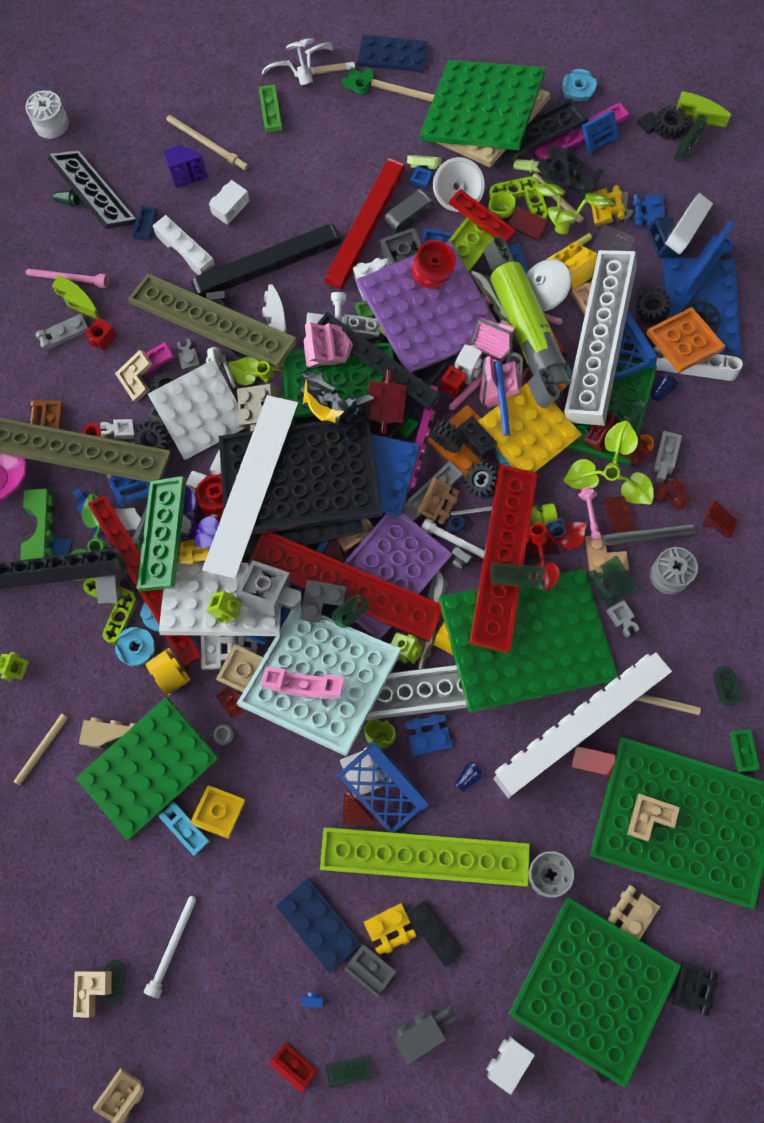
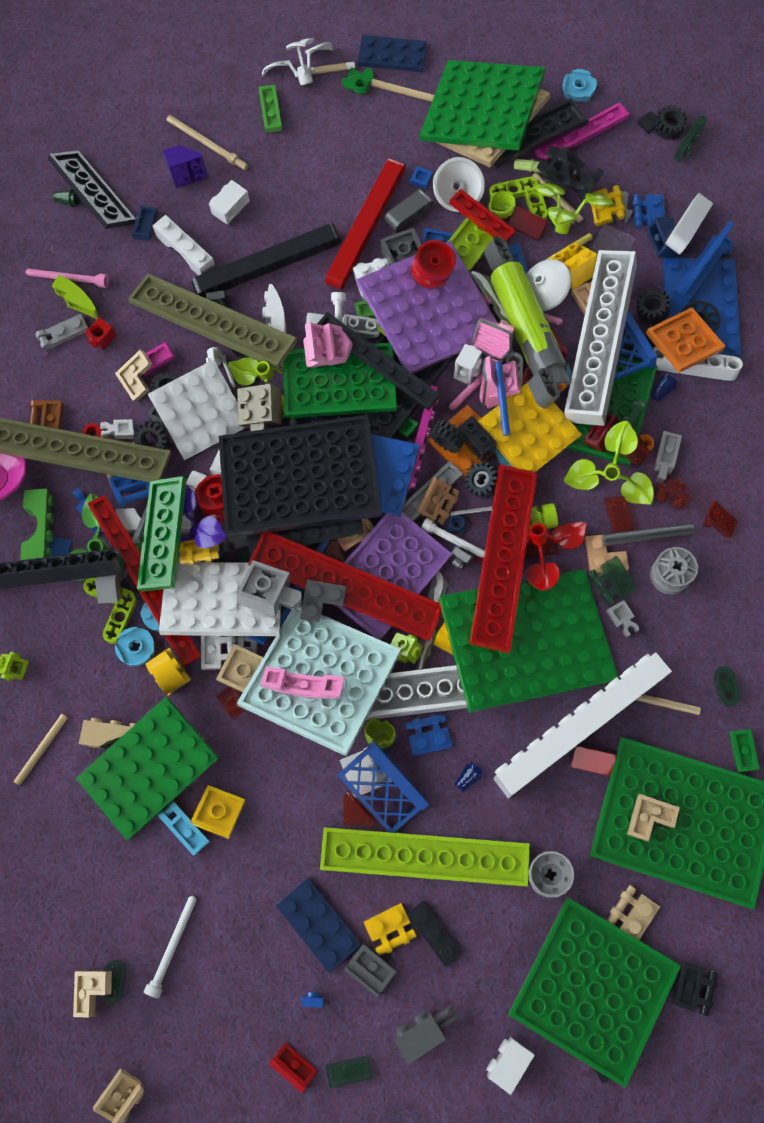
white wheel [25,90,69,139] -> none
light grey plate [177,339,200,372] -> none
white sticker [202,395,298,579] -> none
lime brick [206,590,242,623] -> none
light grey plate [213,725,234,745] -> none
black hips [299,371,374,430] -> none
clear green plate [332,595,368,628] -> none
dark red plate [368,370,407,435] -> none
yellowish green plate [407,155,442,169] -> none
red brick [441,366,467,398] -> none
clear green plate [490,563,545,590] -> none
dark blue plate [546,518,567,538] -> none
bright pink piece [578,487,600,540] -> none
blue plate [582,110,619,155] -> none
lime slope [677,91,731,127] -> none

